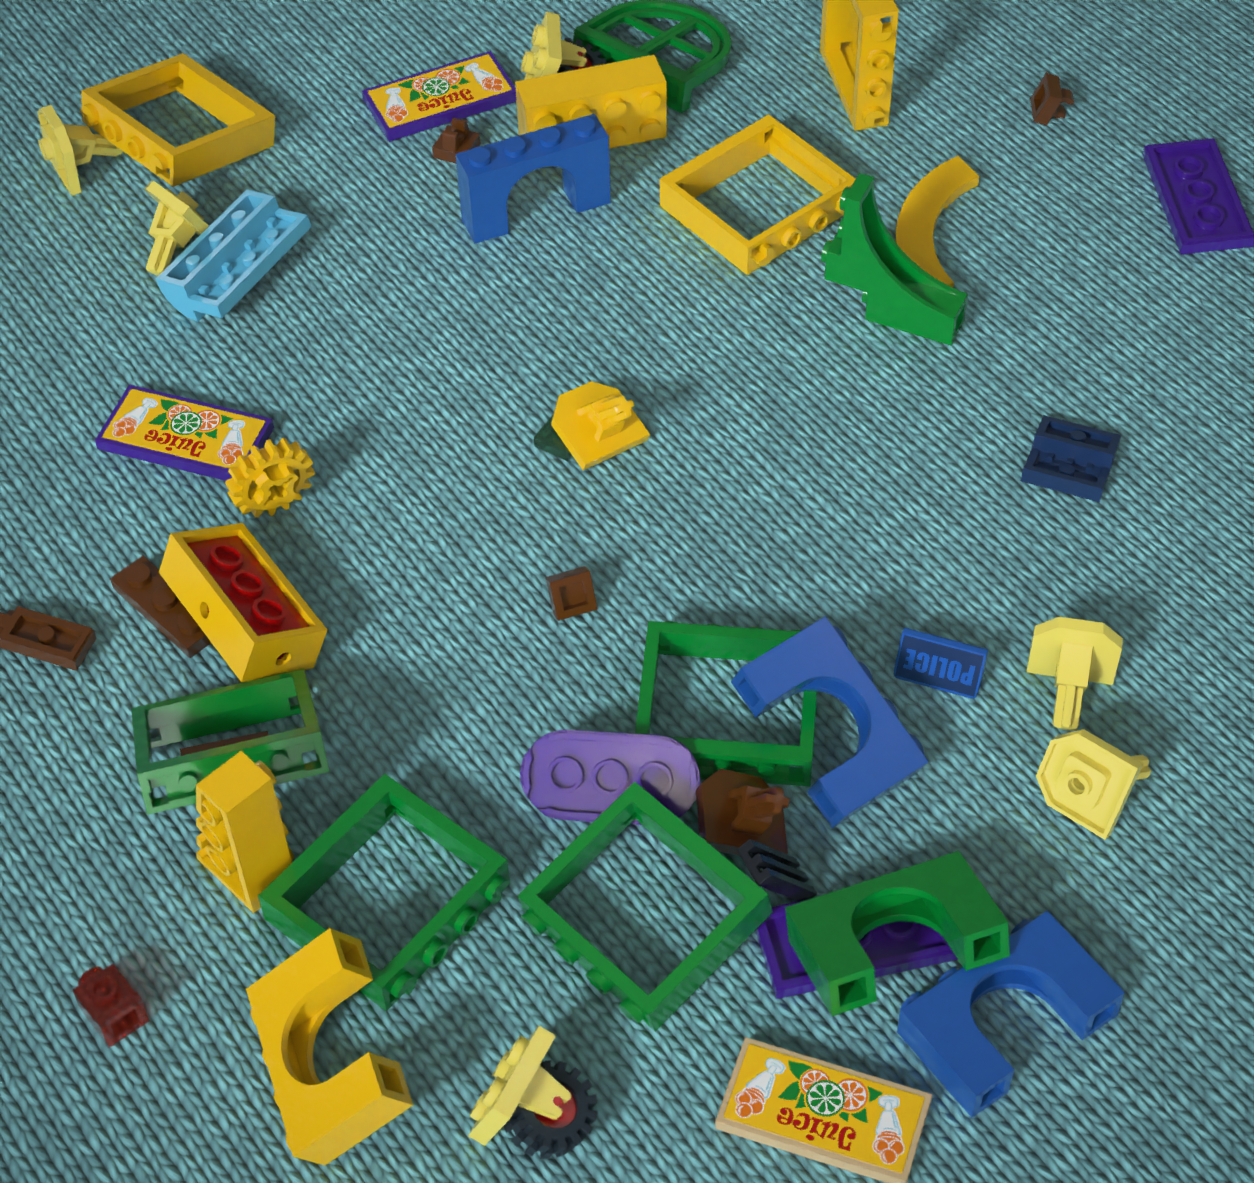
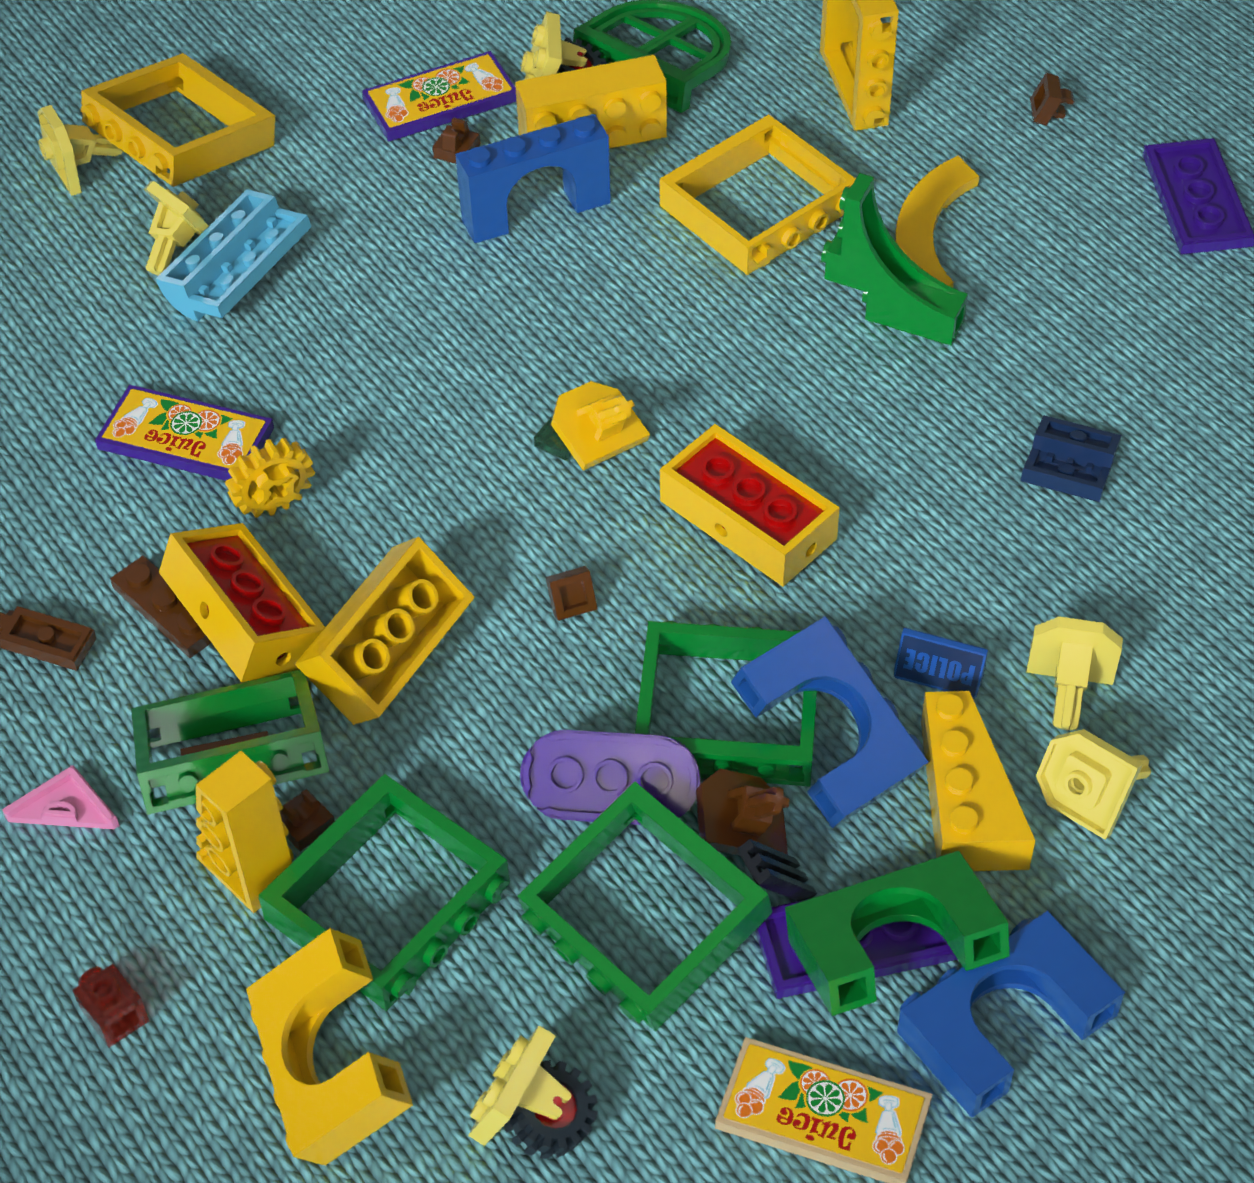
none -> bright pink tile [2,765,120,829]
none -> reddish brown tile [280,789,335,852]
none -> yellow brick [295,536,475,725]
none -> brick [660,424,840,587]
none -> yellow wedge [921,691,1036,871]

